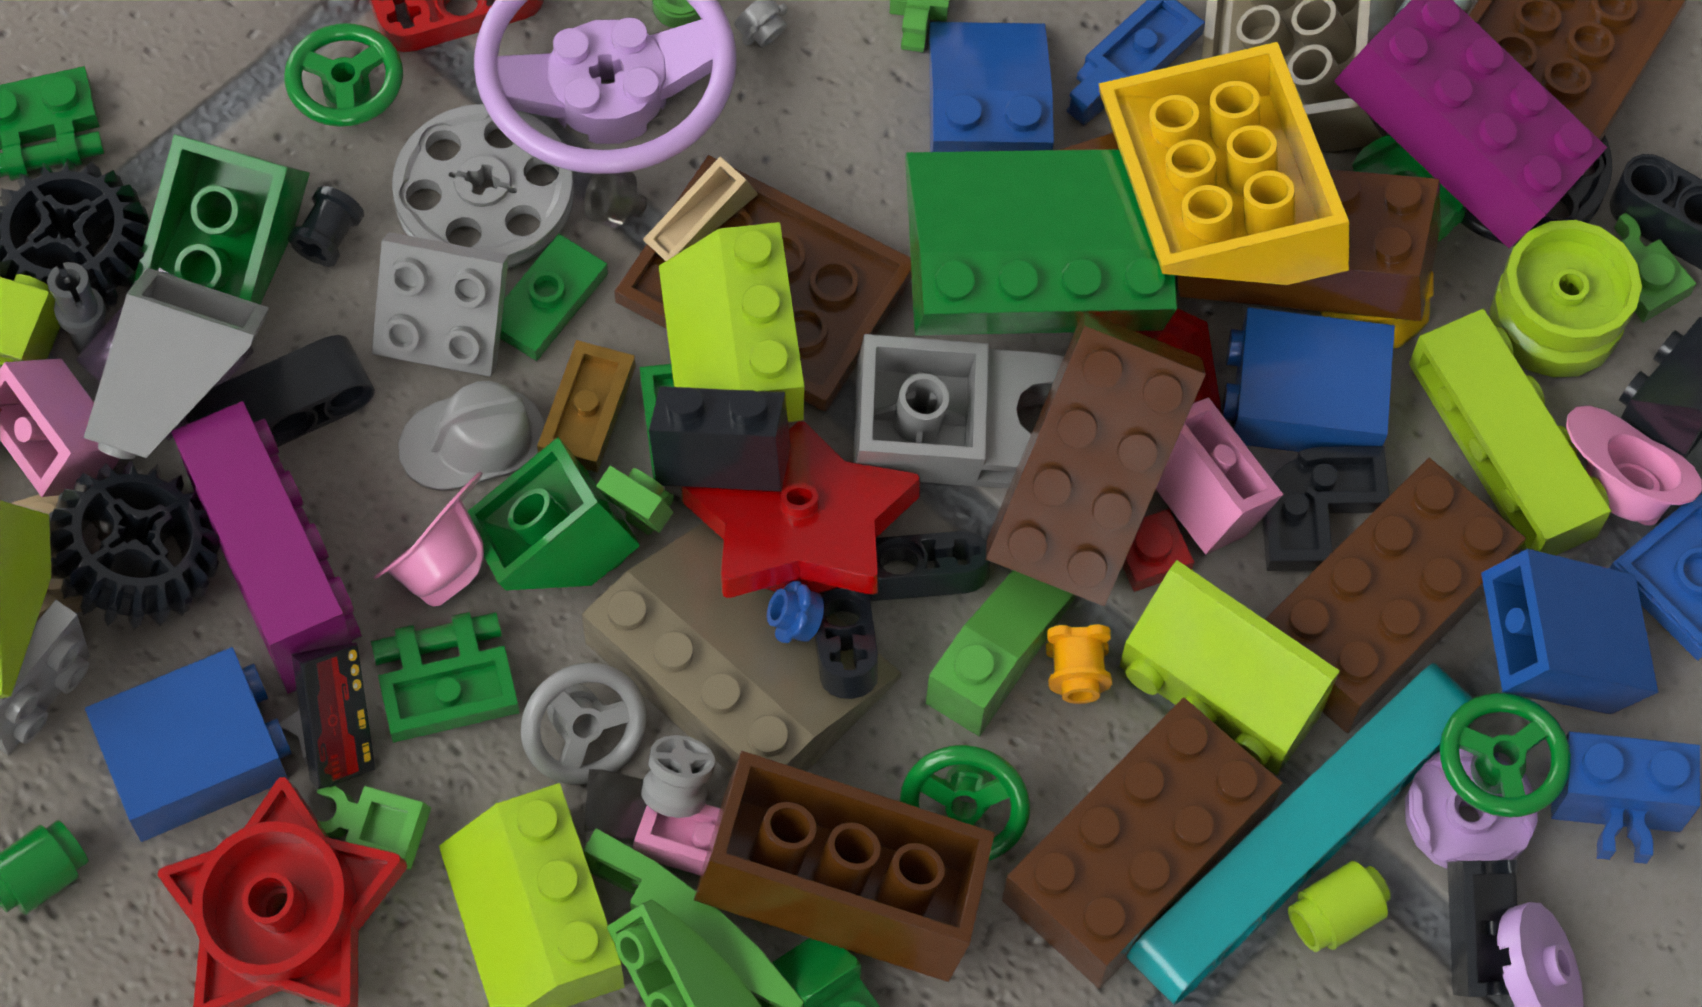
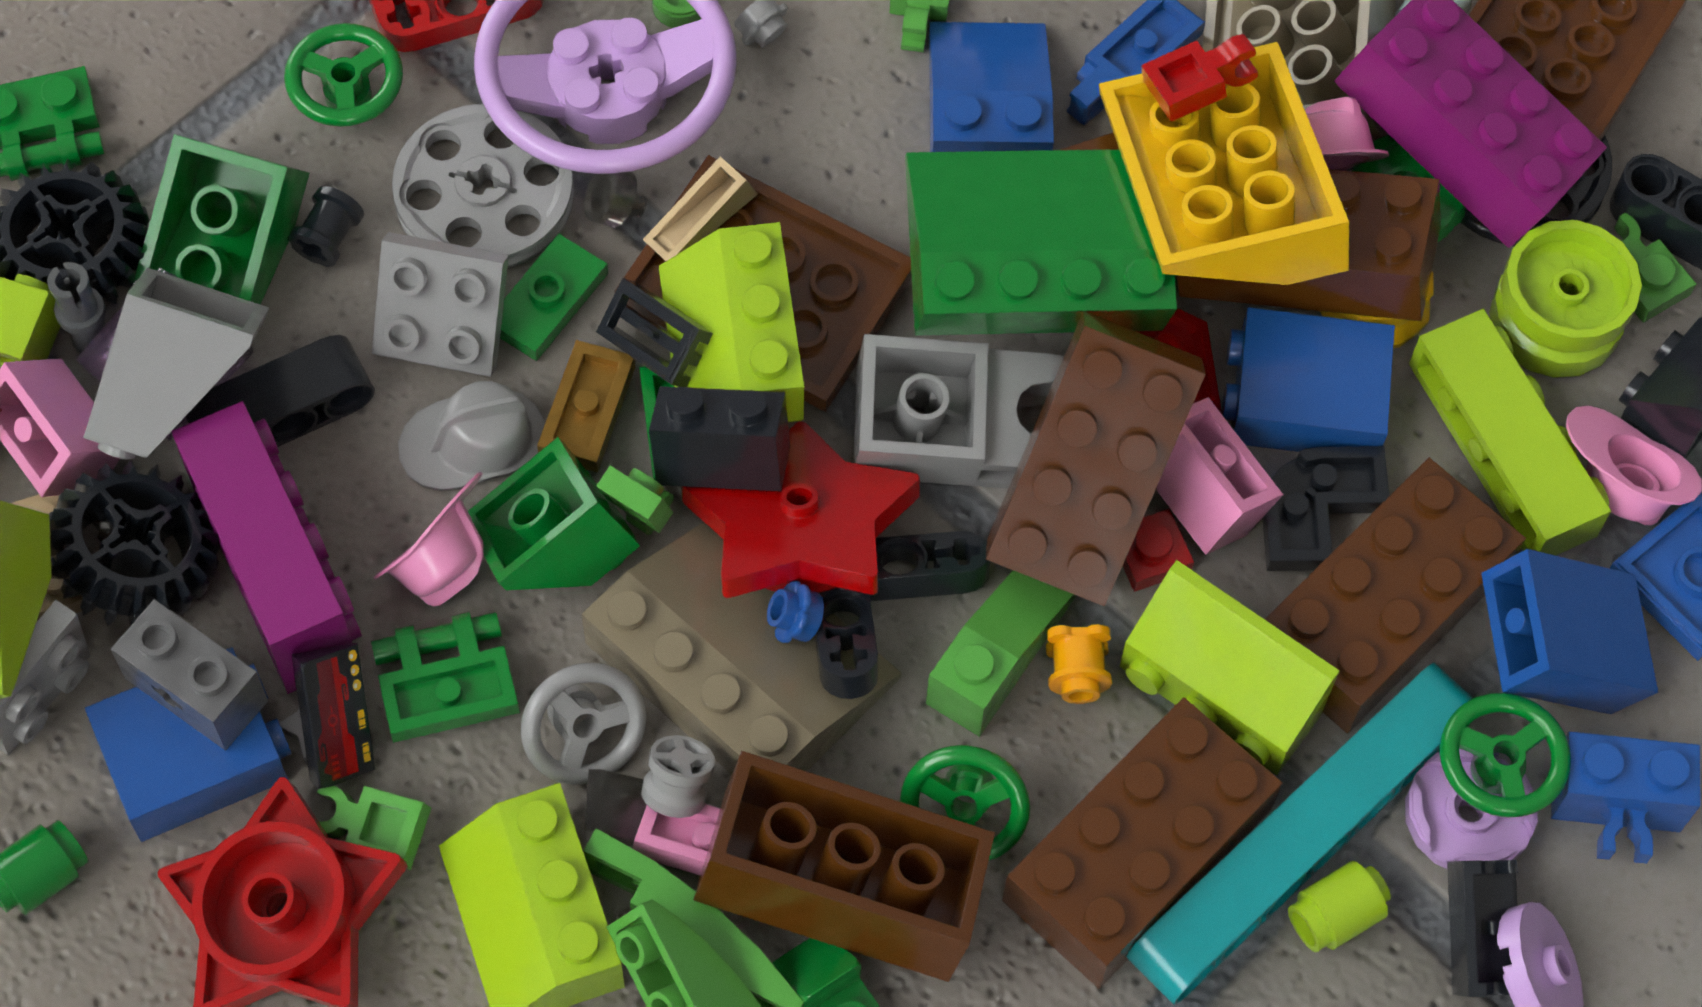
none -> flat silver brick [111,599,268,751]
none -> black tile [596,278,713,387]
none -> red plate [1141,34,1258,122]
none -> bright pink piece [1305,97,1389,171]

